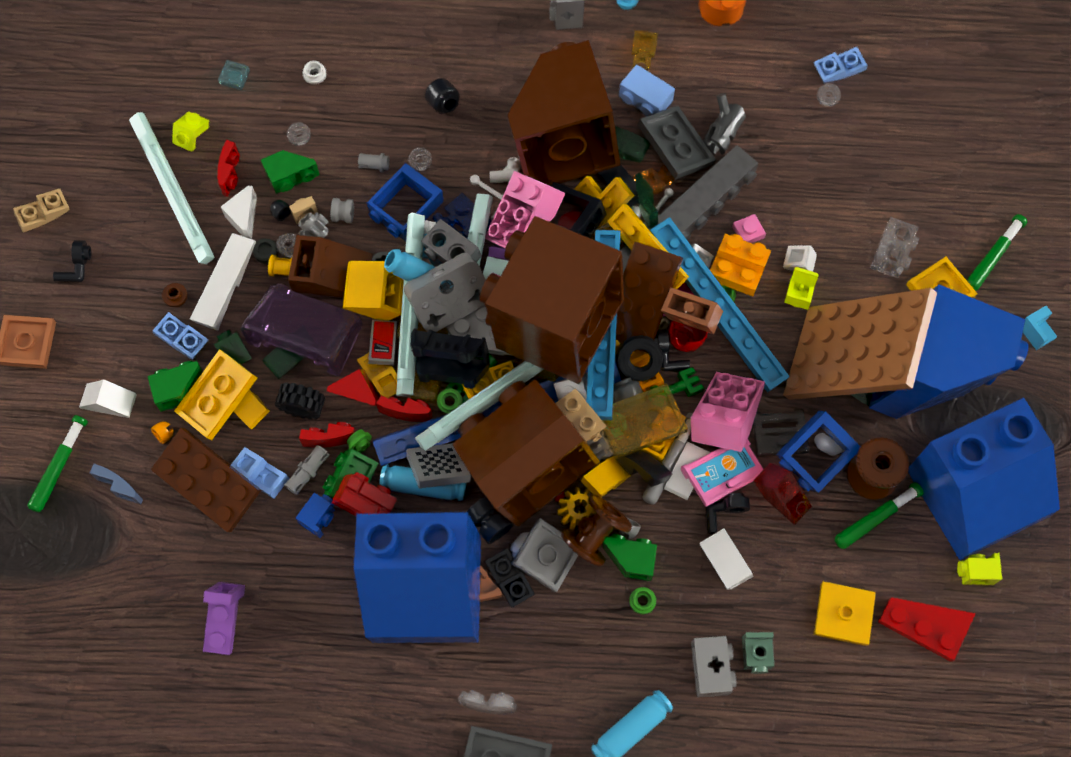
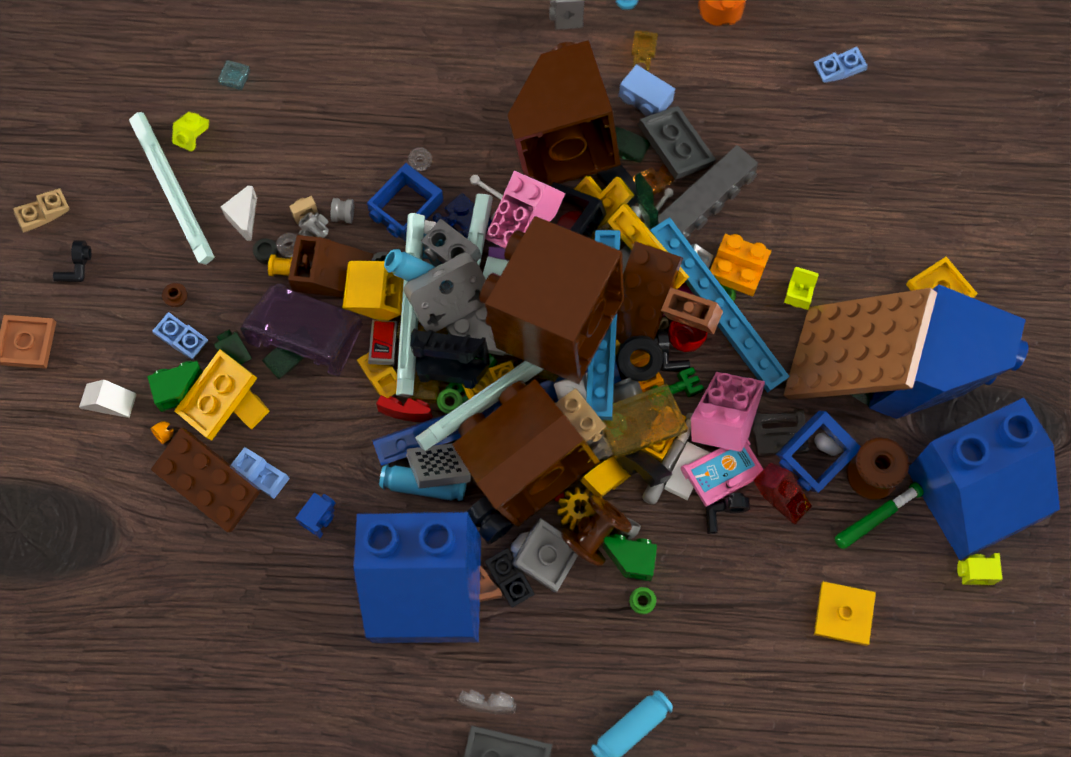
green piece [27,415,88,512] -> none
sand blue slope [90,464,143,504] -> none
white slope [190,233,256,331] -> none
medium lavender bracket [203,582,245,655] -> none
red slope [217,140,240,197] -> none
green slope [261,150,320,194] -> none
black hinge [270,200,291,221] -> none
black tyre [275,383,325,420] -> none
light grey pin [284,445,330,495] -> none
clear plate [287,122,311,146] -> none
red slope [299,422,356,448] -> none
white plate [303,61,326,84] -> none
green bracket [323,449,378,499] -> none
red slope [326,369,379,406] -> none
red brick [332,472,397,517] -> none
bright green plate [347,429,372,453] -> none
light grey pin [358,153,389,172] -> none
black head [425,78,460,114] -> none
white arm [490,157,521,183] -> none
light grey brick [691,636,736,697] -> none
white hinge [699,528,753,590] -> none
dark grey piece [703,93,746,154] -> none
bright pink plate [732,214,766,243] -> none
sand green brick [742,632,774,674] -> none
white slope [783,246,817,272] -> none
clear plate [817,83,841,106] -> none
clear brick [870,217,920,278] -> none
red wing [878,597,976,662] -> none
green piece [967,214,1027,291] -> none
medium azure panel [1023,306,1057,350] -> none

